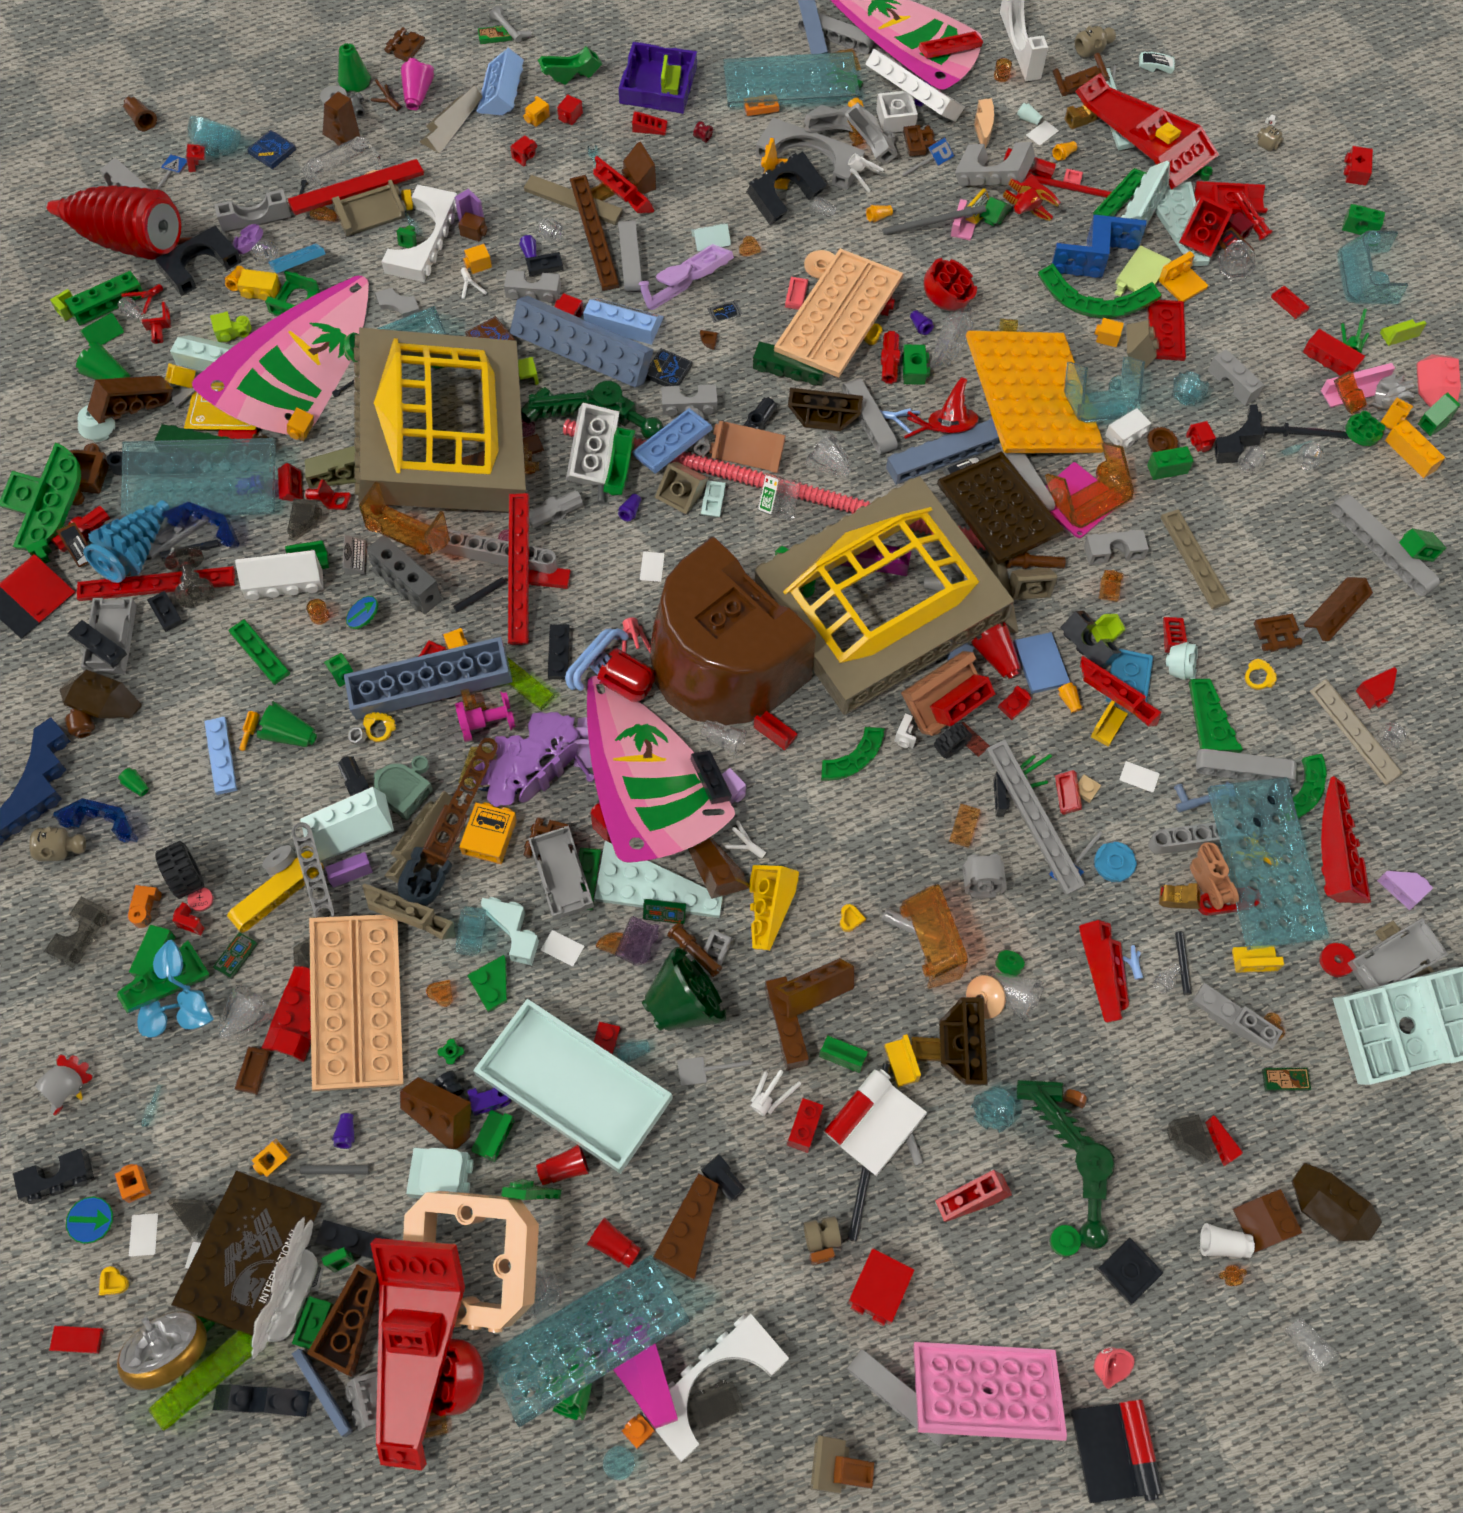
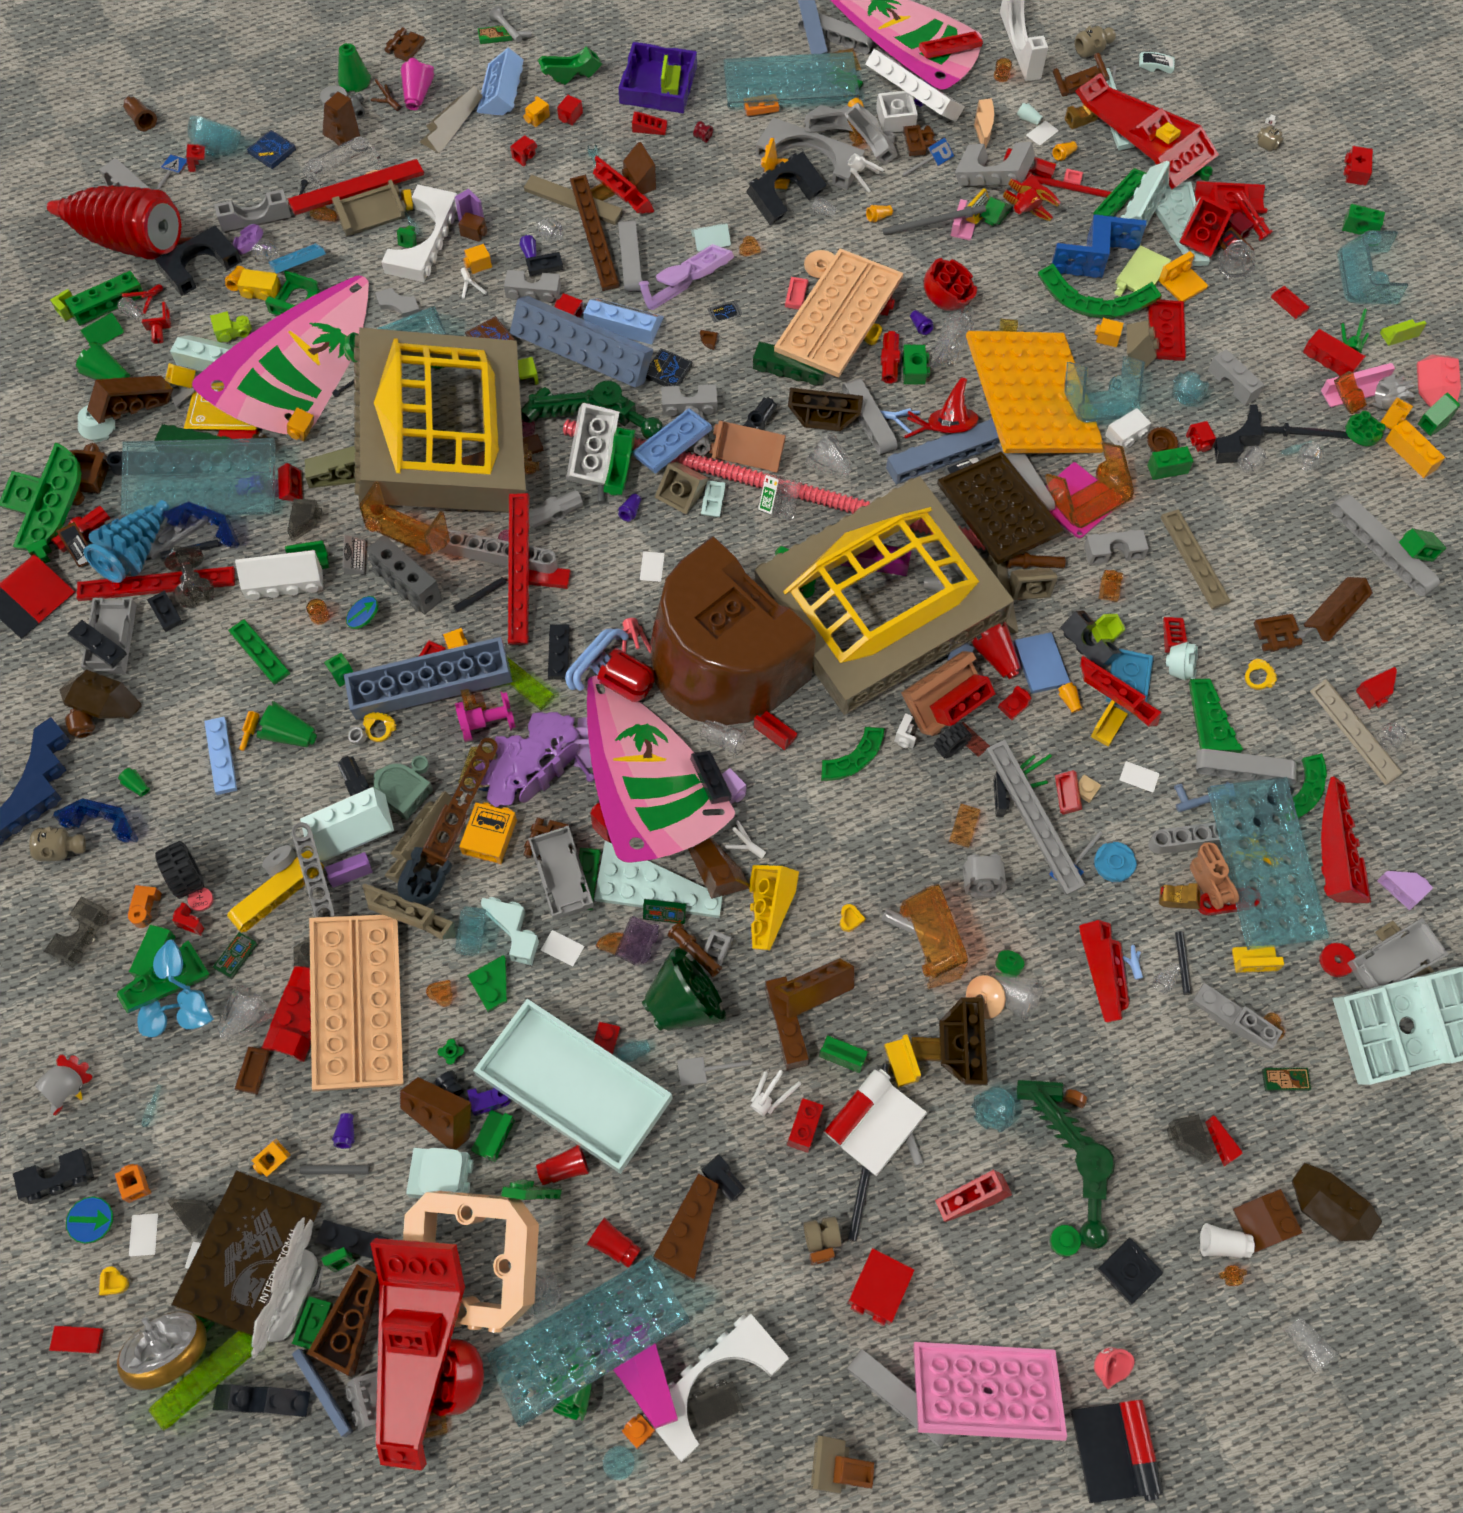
red bracket [305,480,351,510] -> none

